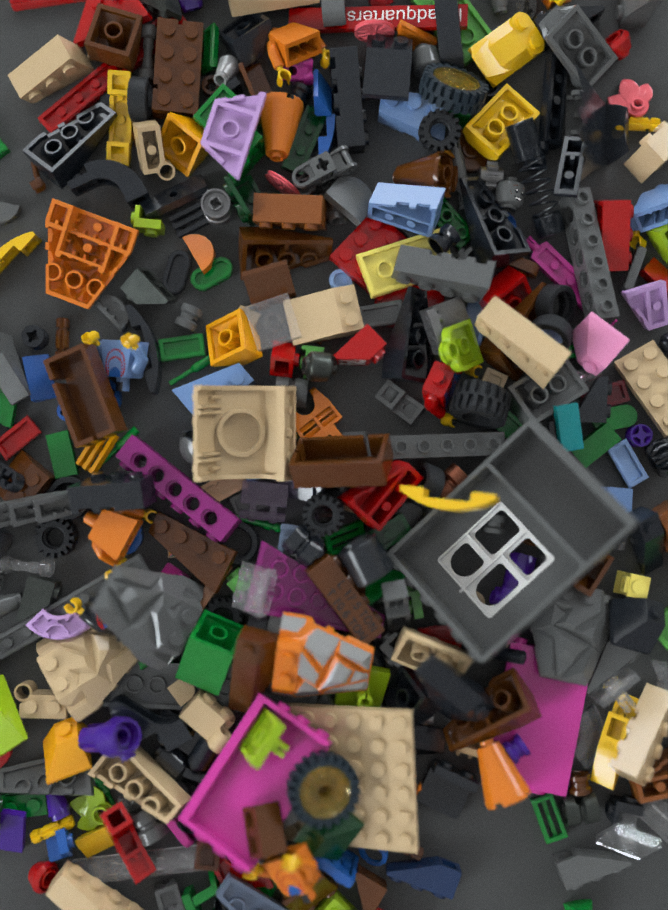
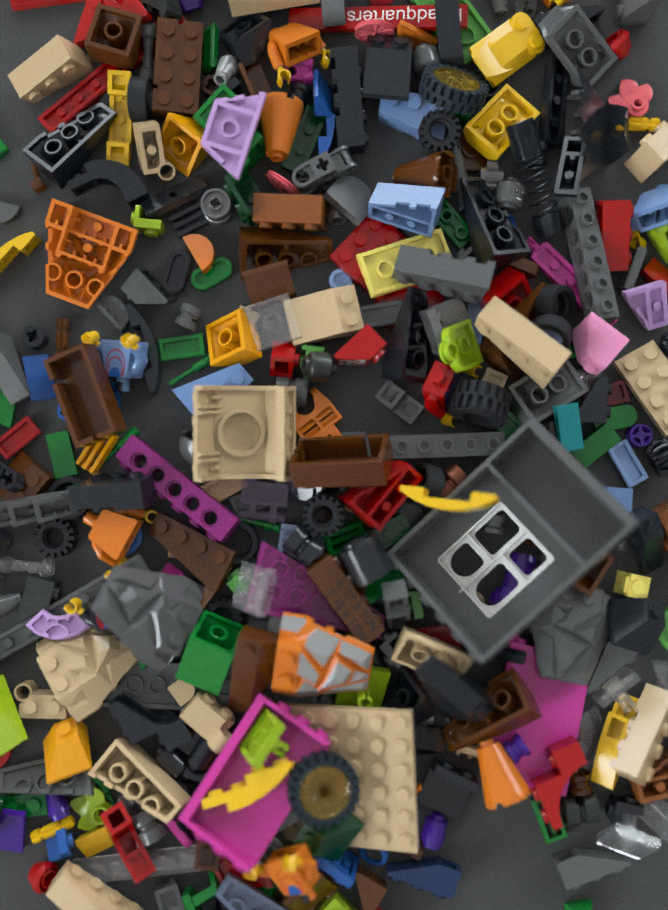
dark purple piece [78,716,141,761] -> none
reddish brown panel [242,801,287,859] -> none
black wheel [428,223,460,254] -> none
none -> yellow slope [201,757,296,812]
none -> dark purple brick [421,812,448,850]
none -> red arch [530,735,587,831]

